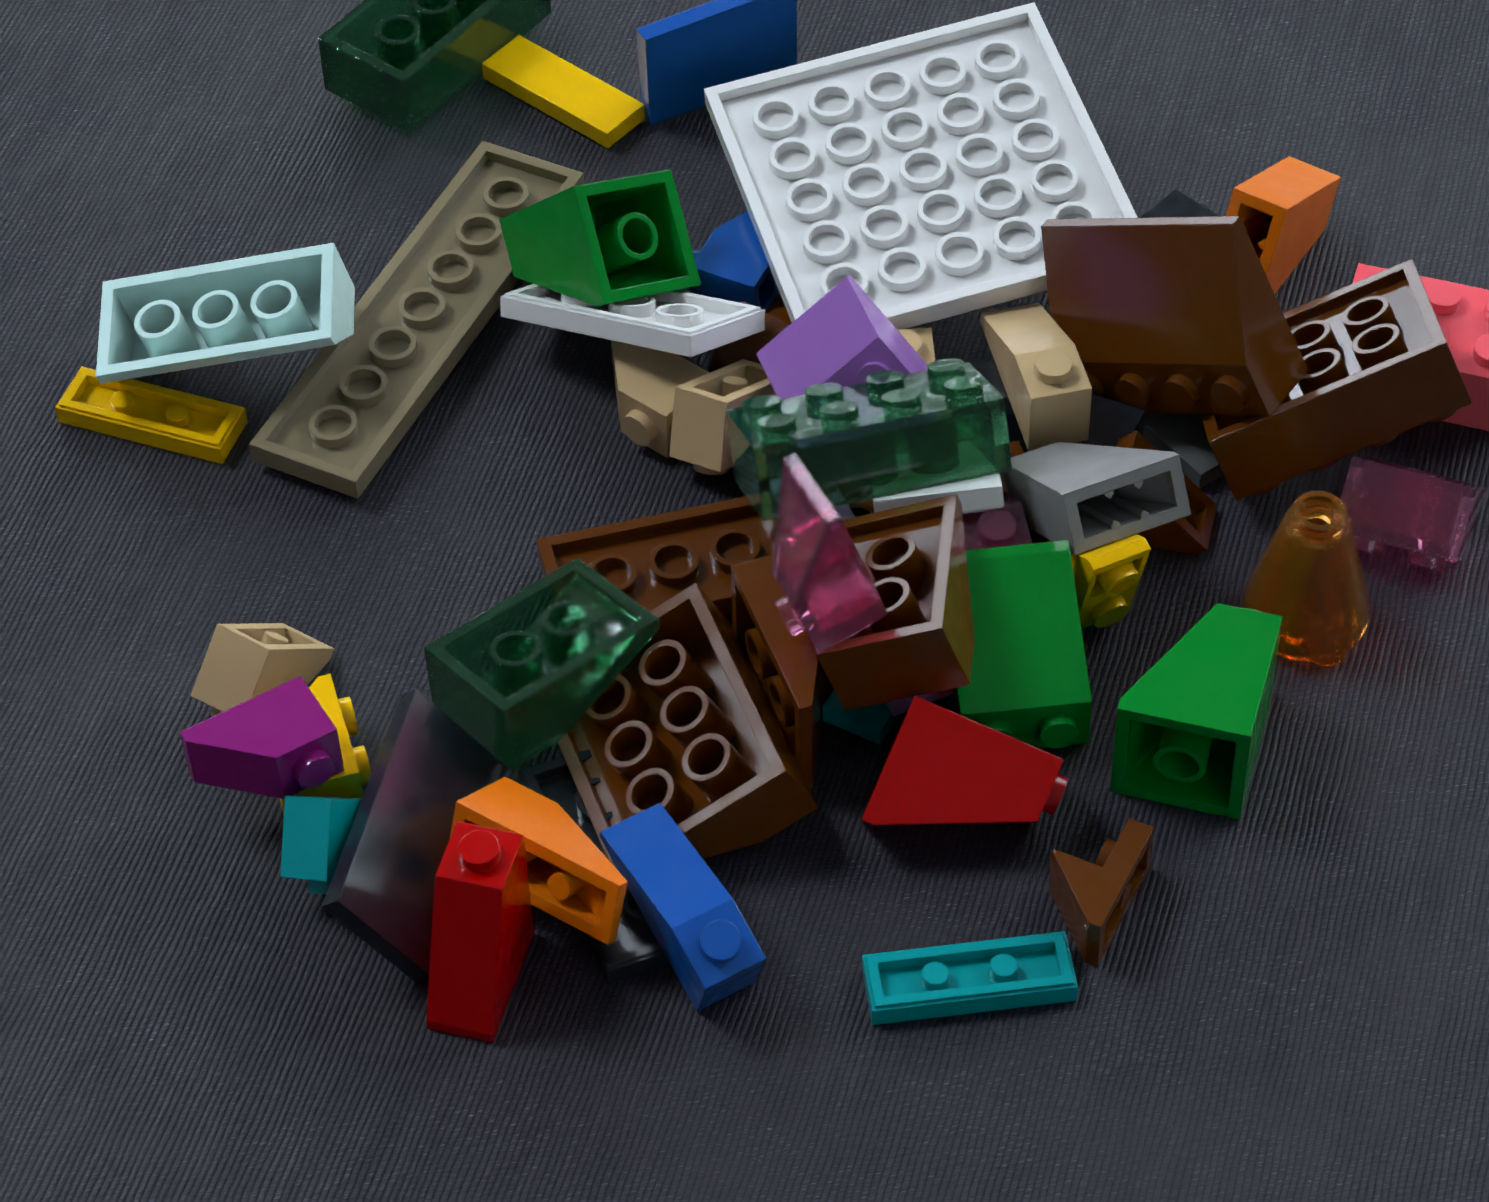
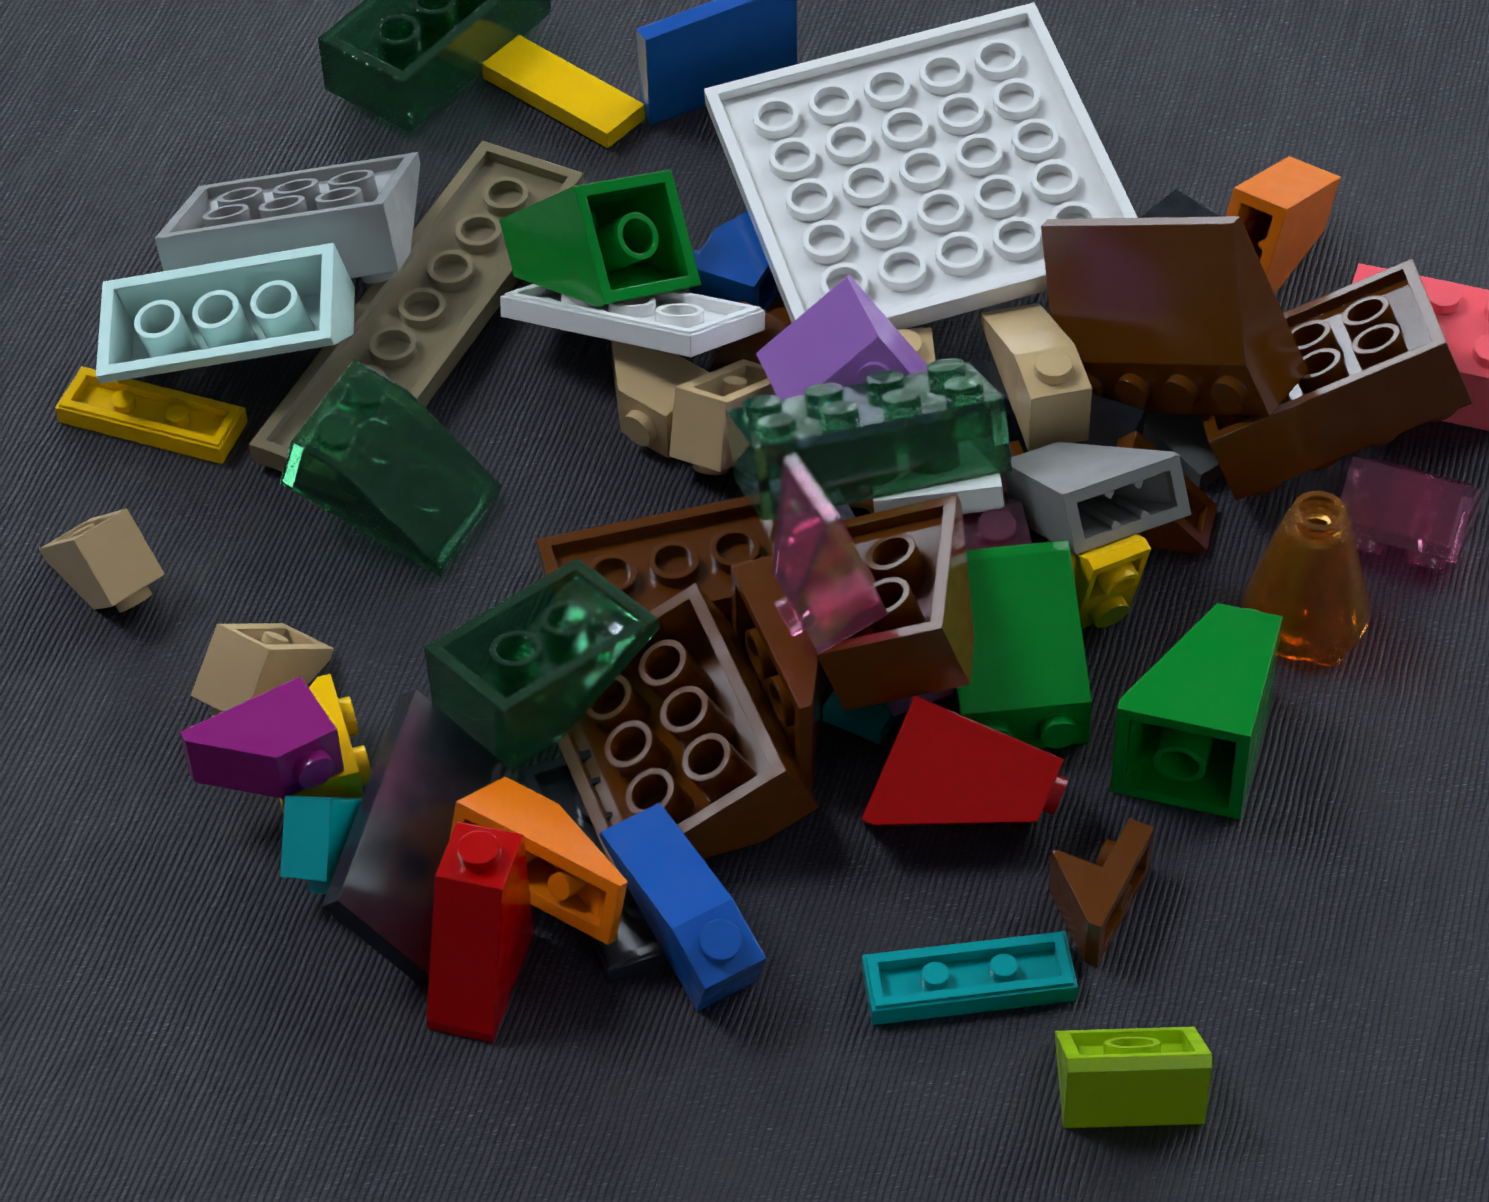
none -> tan slope [39,508,165,613]
none -> light grey slope [155,152,420,284]
none -> clear green slope [280,359,502,577]
none -> lime slope [1055,1027,1212,1128]

